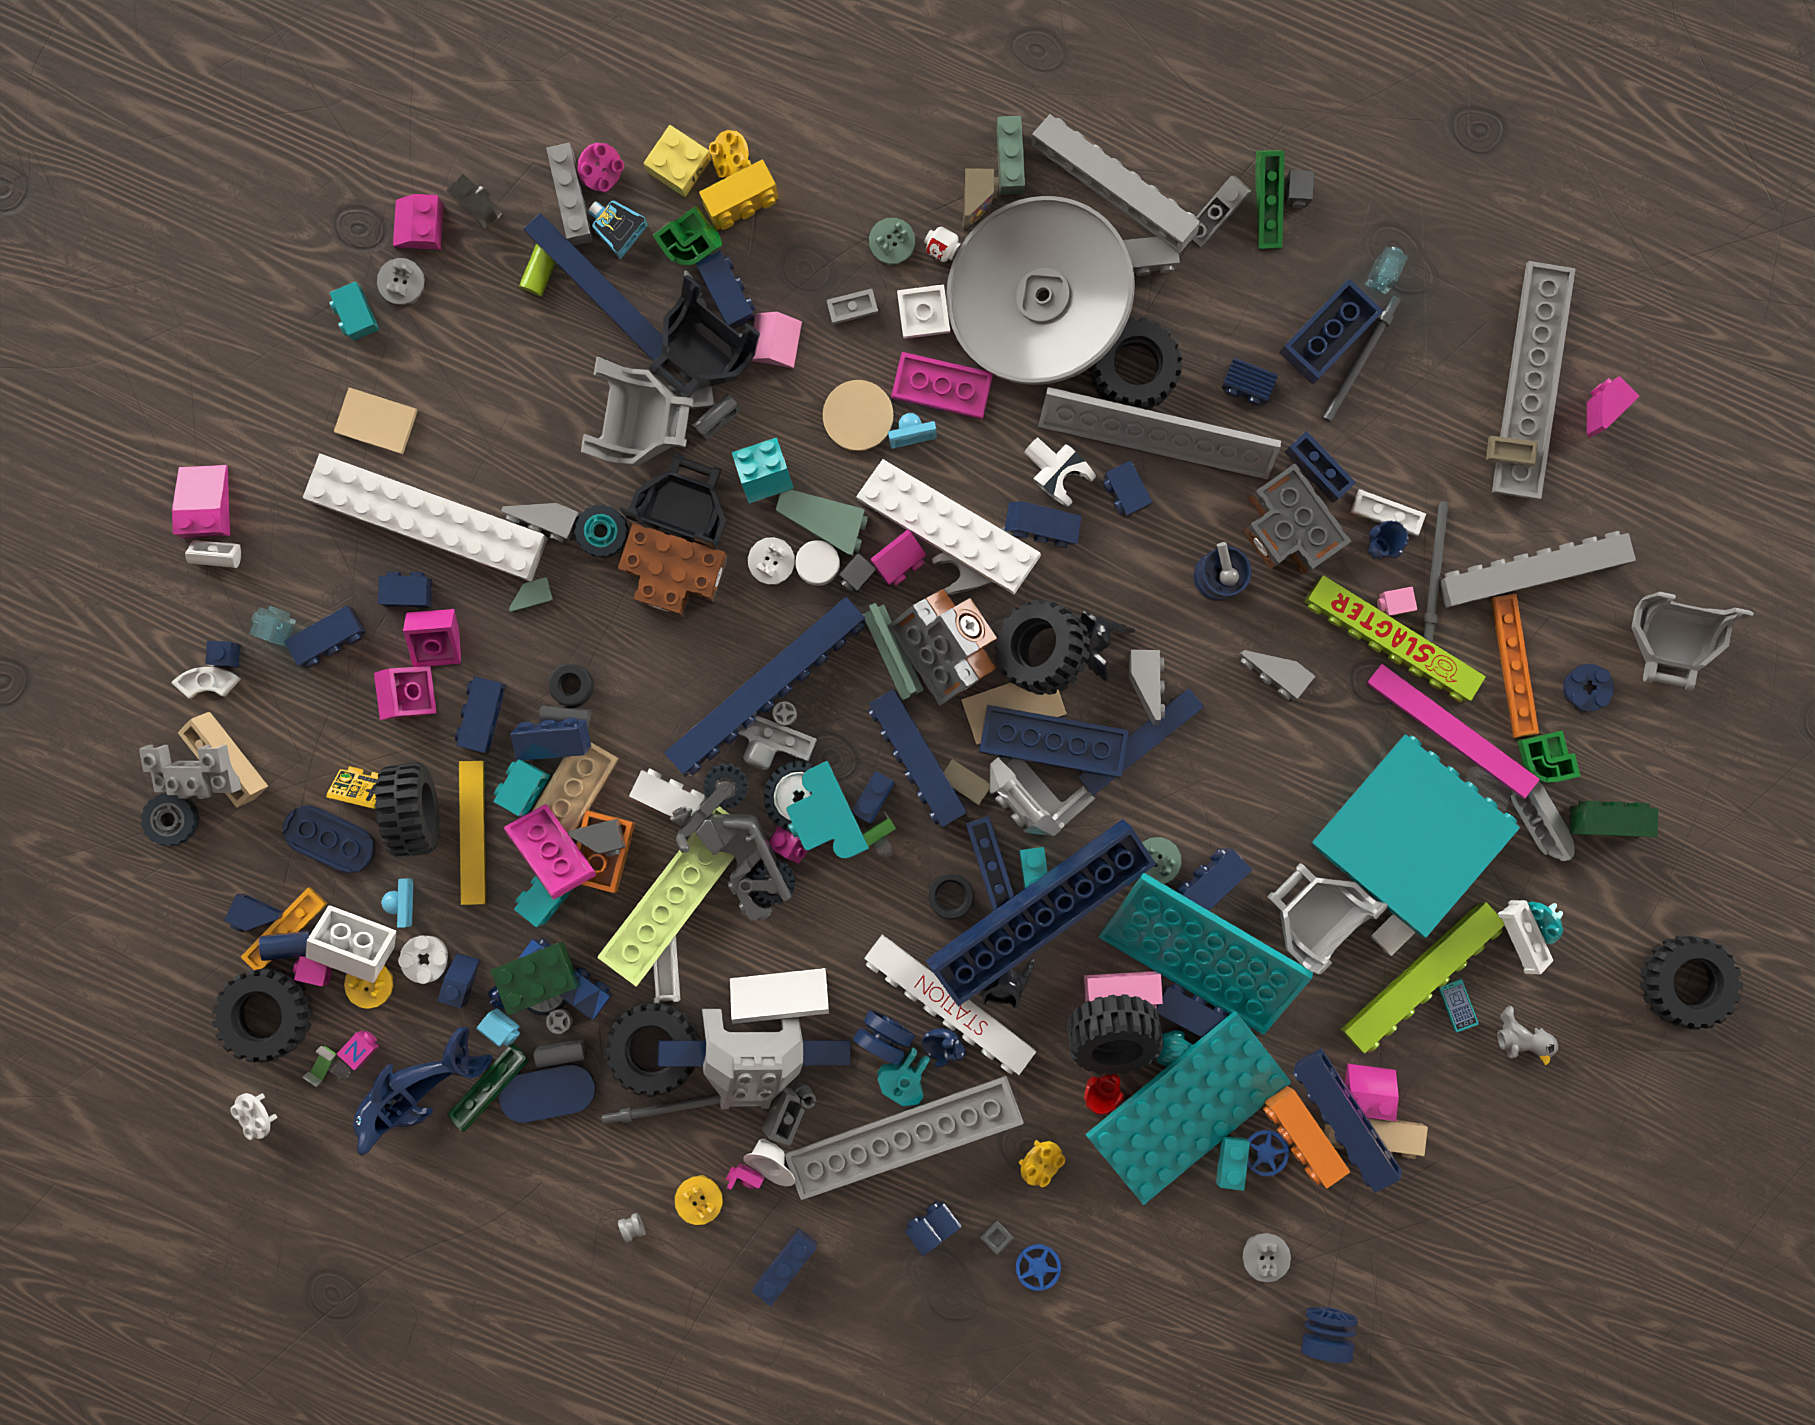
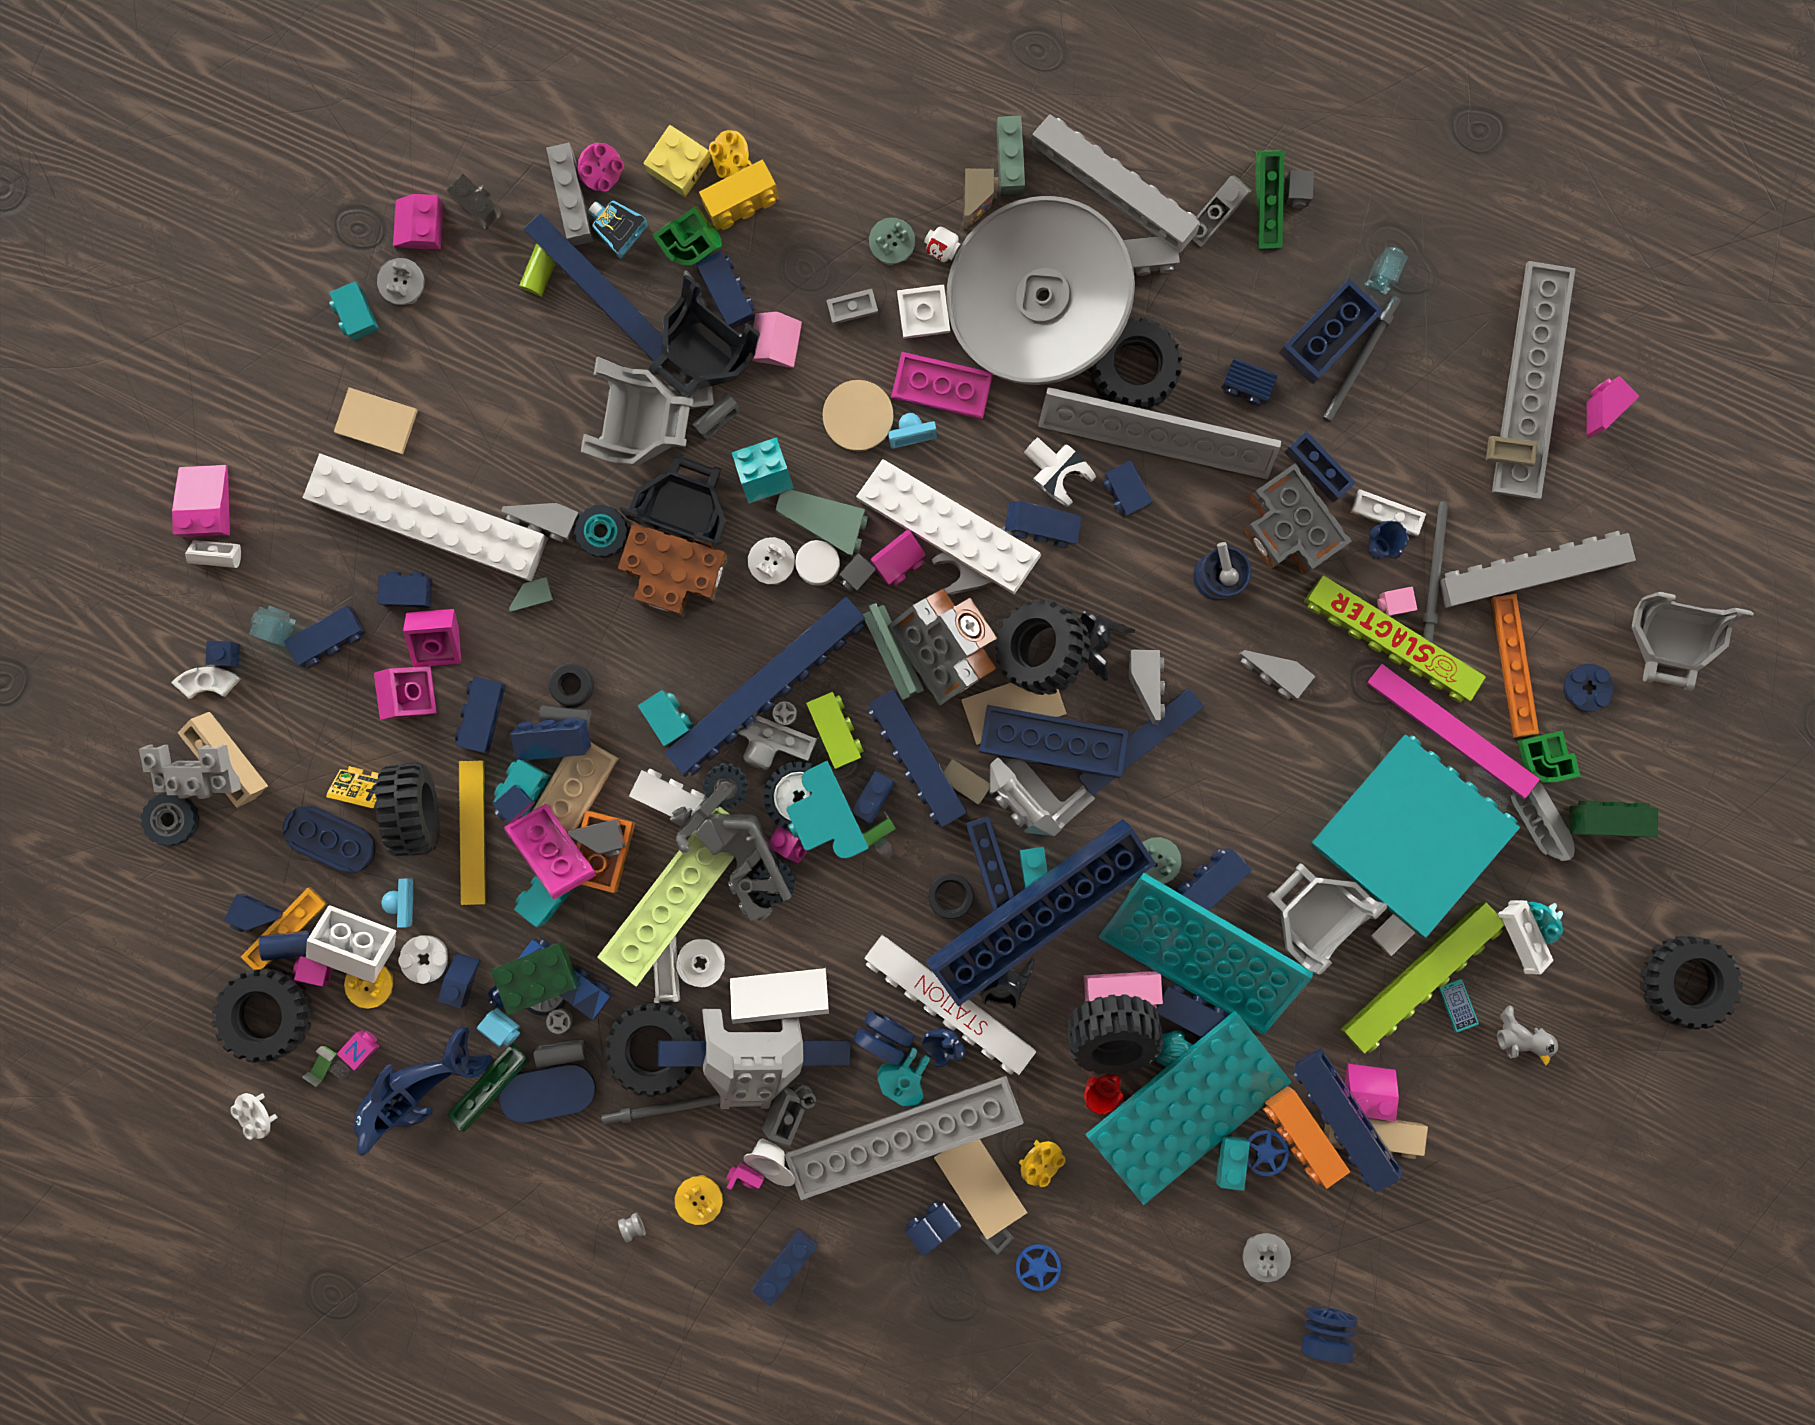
none -> dark blue brick [493,785,535,823]
none -> teal brick [638,690,694,748]
none -> white plate [676,939,725,987]
none -> lime brick [806,692,864,770]
none -> tan tile [934,1139,1027,1240]

